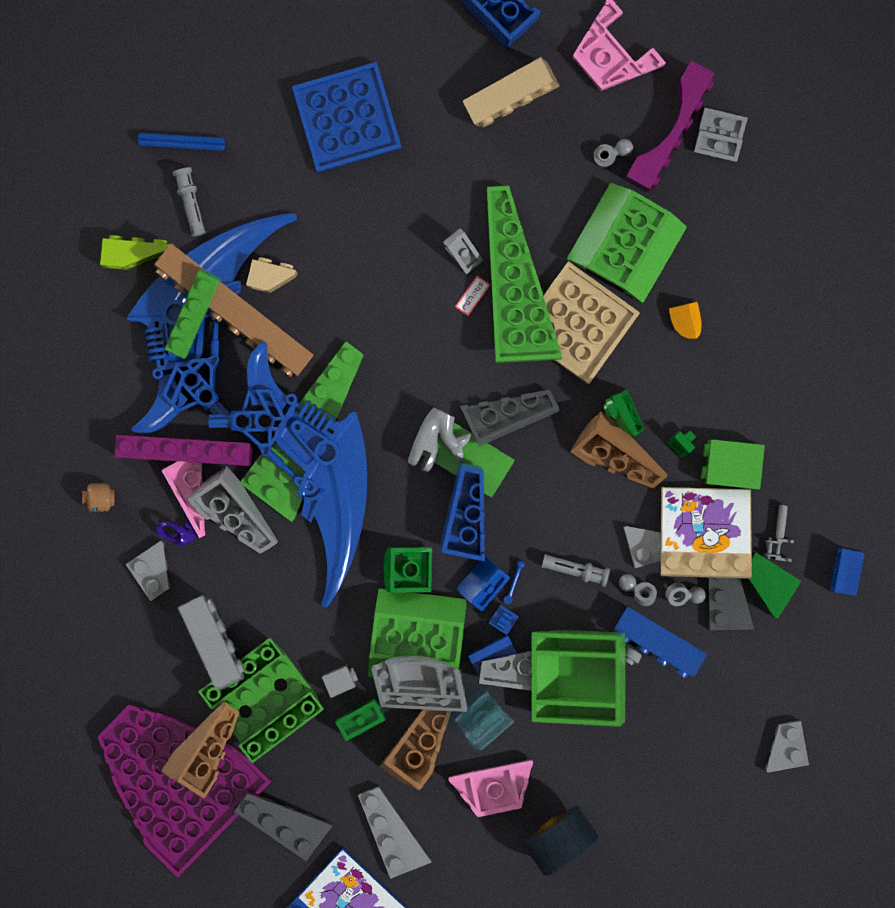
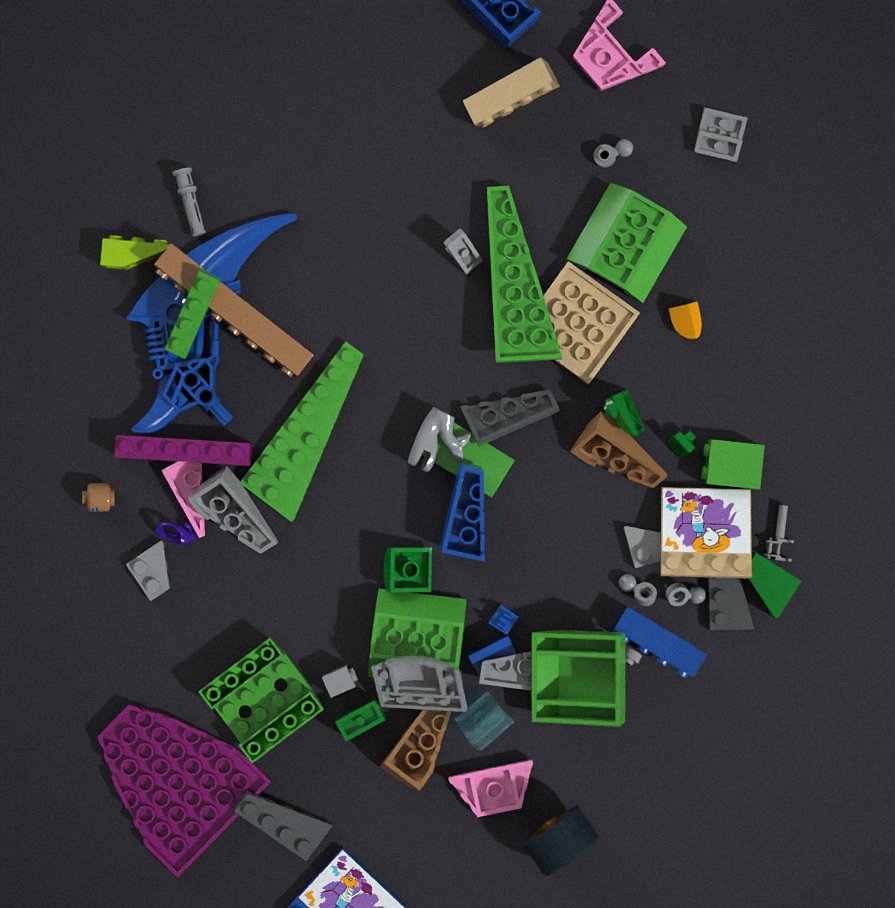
blue axle [137,133,225,151] -> none
medium nougat wedge [161,701,239,799] -> none
light grey wedge [178,596,245,690] -> none
blue piece [208,342,367,608] -> none
tan slope [246,257,297,293] -> none
blue plate [292,62,402,173] -> none
light grey wing [358,786,432,879] -> none
white sticker [455,276,490,316] -> none
blue panel [456,557,510,611] -> none
blue hinge [504,560,525,604] -> none
light grey pin [541,554,610,588] -> none
magenta arch [624,60,715,192] -> none
light grey wing [765,720,809,773] -> none
blue panel [830,548,864,596] -> none

